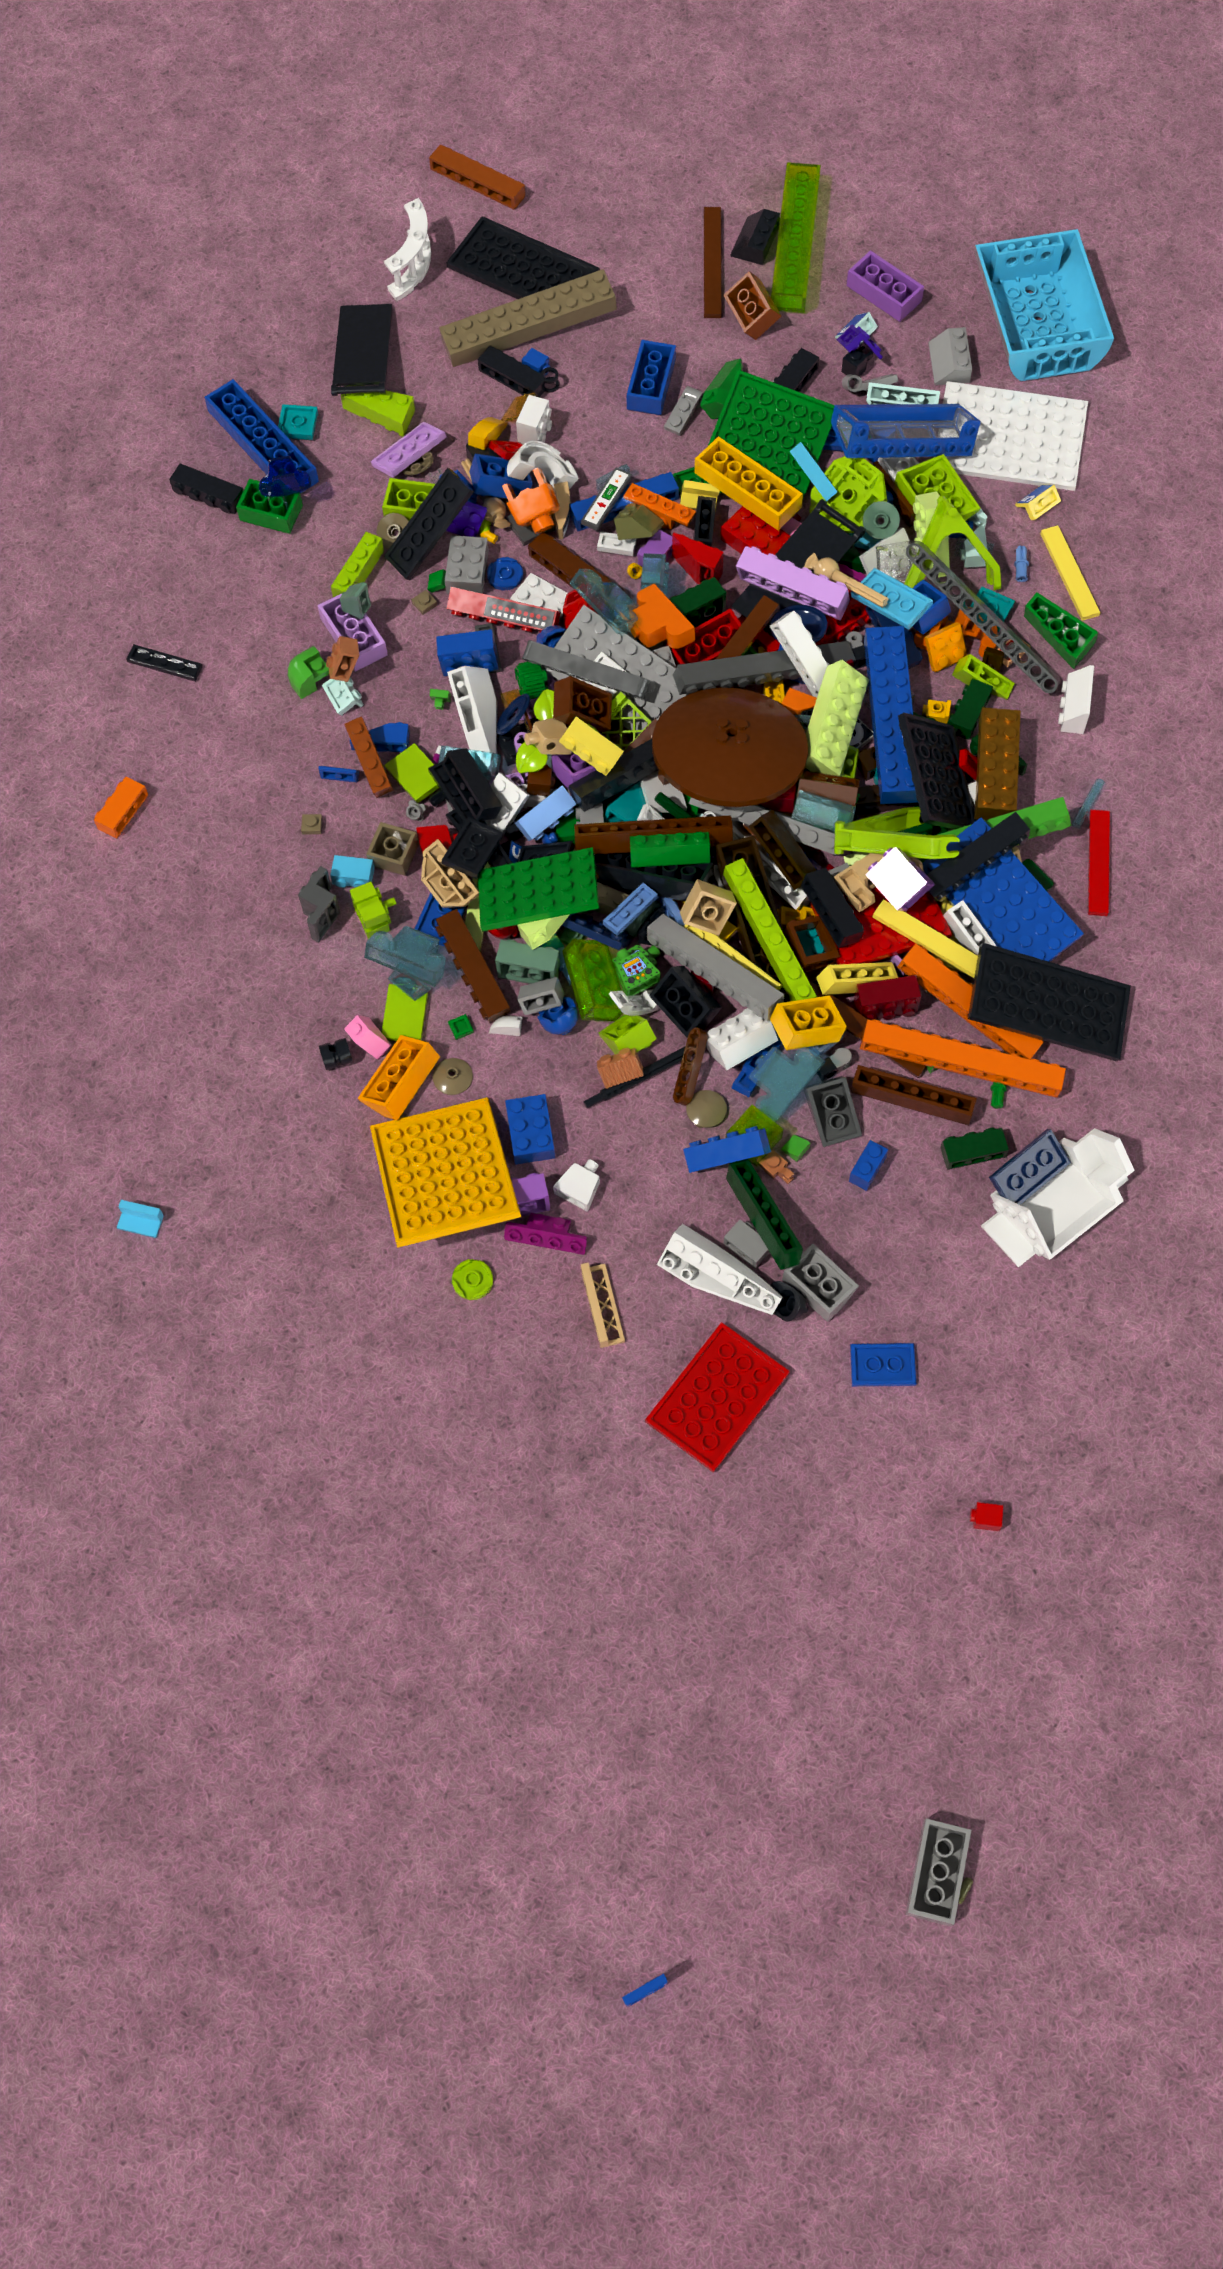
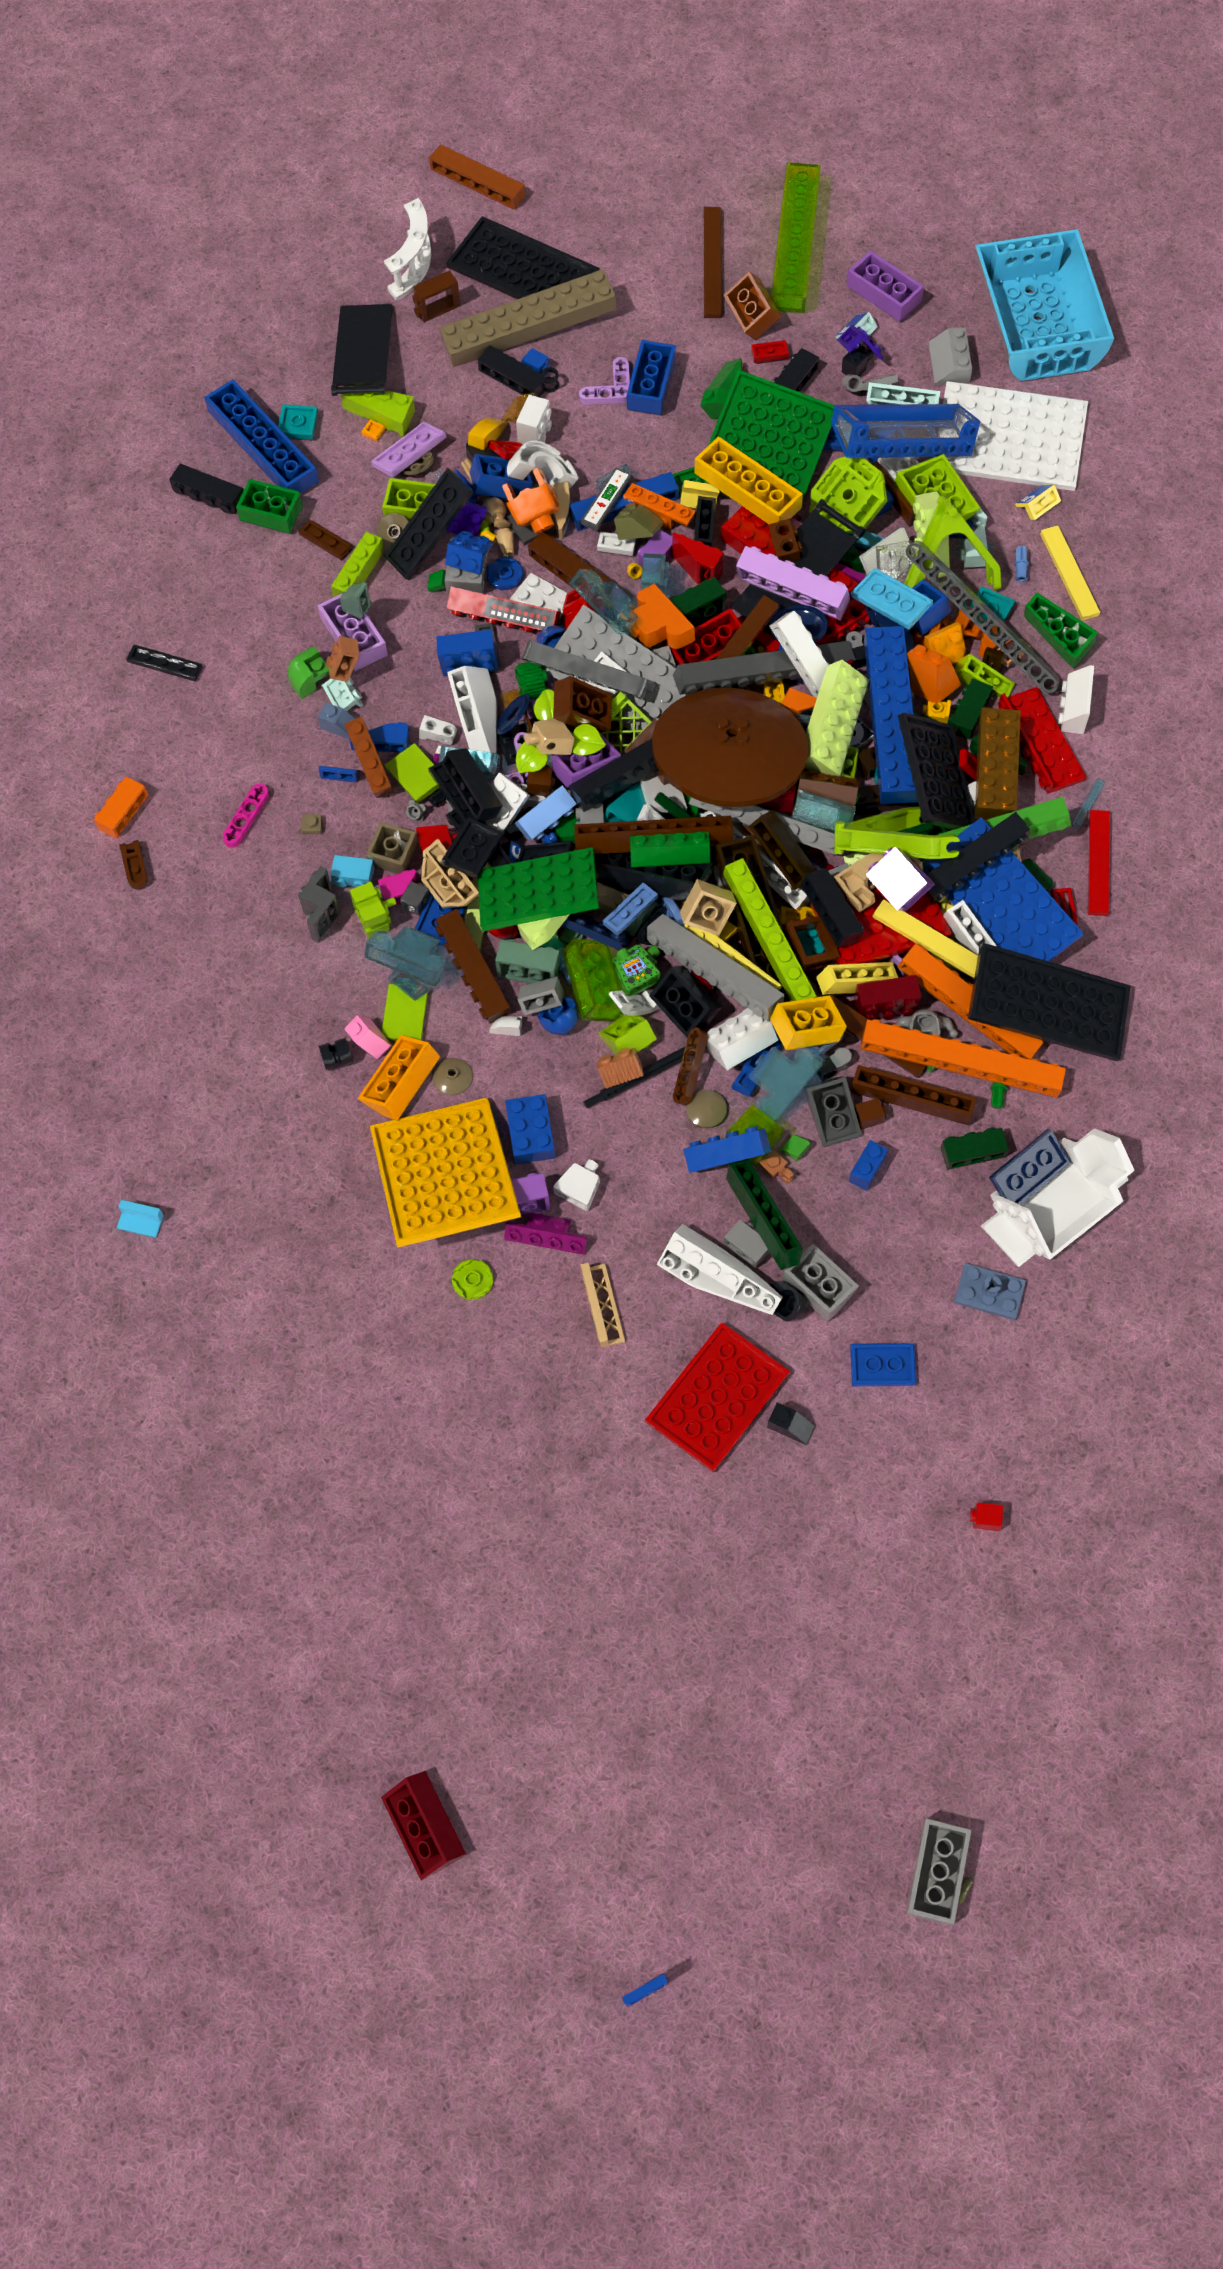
clear blue piece [259,456,311,497] -> none
dark tan plate [411,590,437,615] -> none
bright green tile [429,689,451,710] -> none
green tile [448,1014,474,1040] -> none
light yellow brick [559,717,624,776] -> none
light grey plate [664,386,704,436] -> none
black slope [730,209,780,265] -> none
medium azure sticker [790,442,837,502] -> none
tan piece [804,553,889,608] -> none
sand green dish [863,501,900,539] -> none
none -> reddish brown plate [119,840,148,889]
none -> dark pink beam [222,784,269,848]
none -> reddish brown tile [299,520,353,561]
none -> sand blue slope [318,702,355,739]
none -> light orange tile [361,419,386,442]
none -> dark pink slope [378,869,418,908]
none -> dark red slope [381,1771,466,1881]
none -> flat silver brick [400,881,429,916]
none -> reddish brown window [412,270,461,323]
none -> white leg [419,715,457,745]
none -> blue bracket [445,531,494,575]
none -> tan cone [496,528,514,557]
none -> lavender beam [579,357,630,405]
none -> red plate [751,340,789,363]
none -> black slope [767,1402,815,1445]
none -> reddish brown brick [768,518,802,562]
none -> reddish brown brick [855,1098,887,1130]
none -> light grey piece [896,1009,958,1038]
none -> orange slope [907,644,961,704]
none -> sand blue plate [954,1263,1026,1321]
none -> red bracket [998,687,1087,794]
none -> red tile [1051,887,1078,925]

